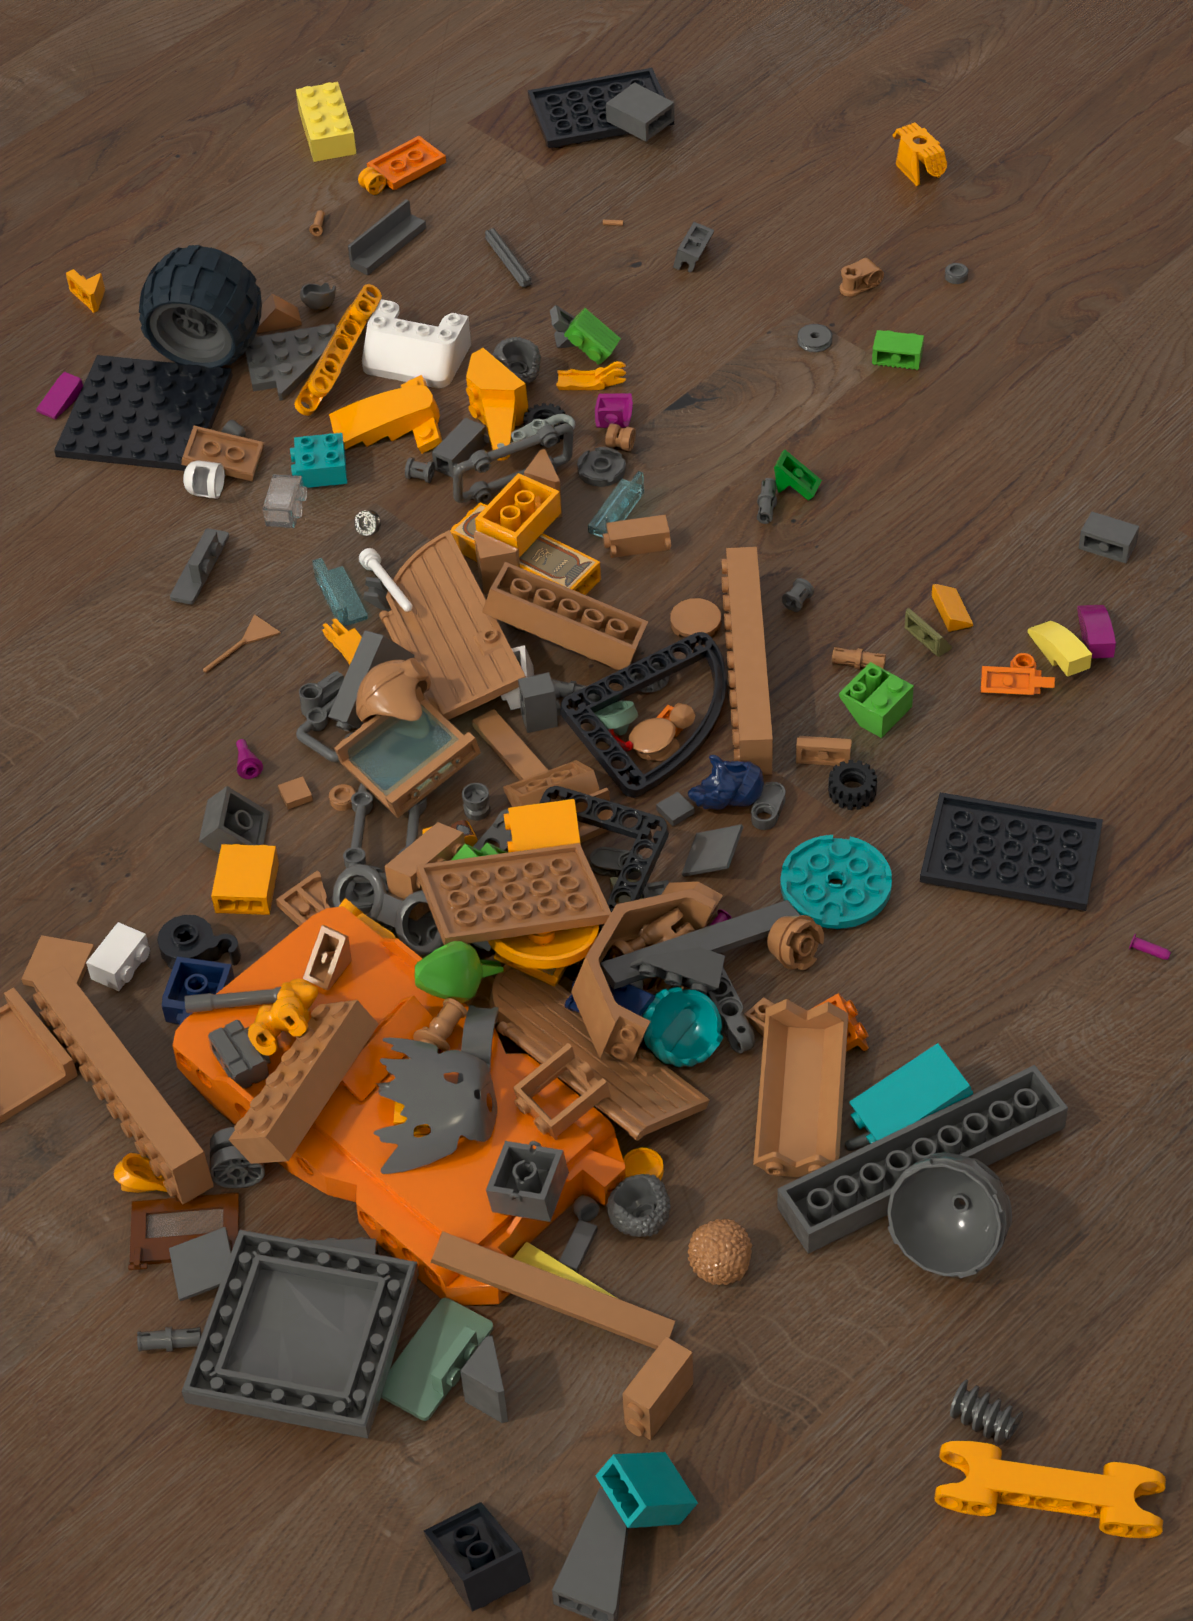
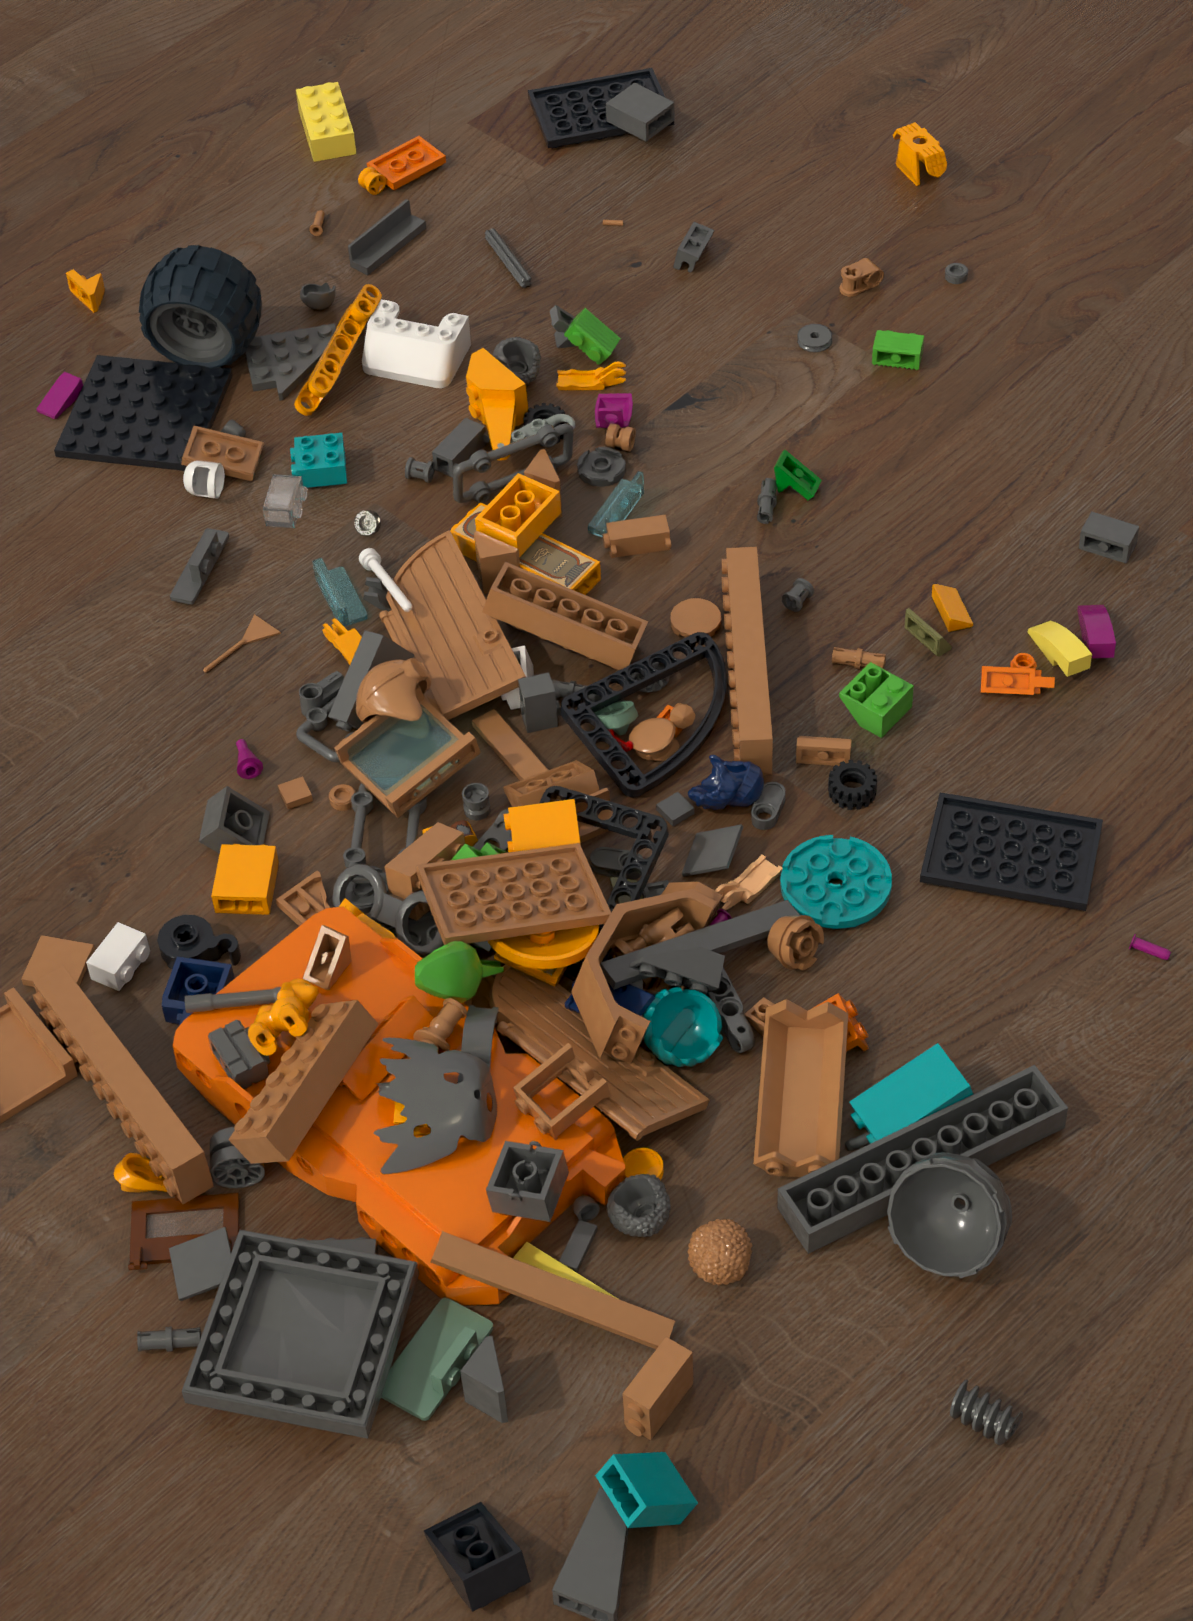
medium nougat slope [256,294,302,333] -> none
light orange slope [329,375,442,454] -> none
light orange piece [934,1441,1166,1538] -> none
none -> light nougat arm [715,854,782,910]

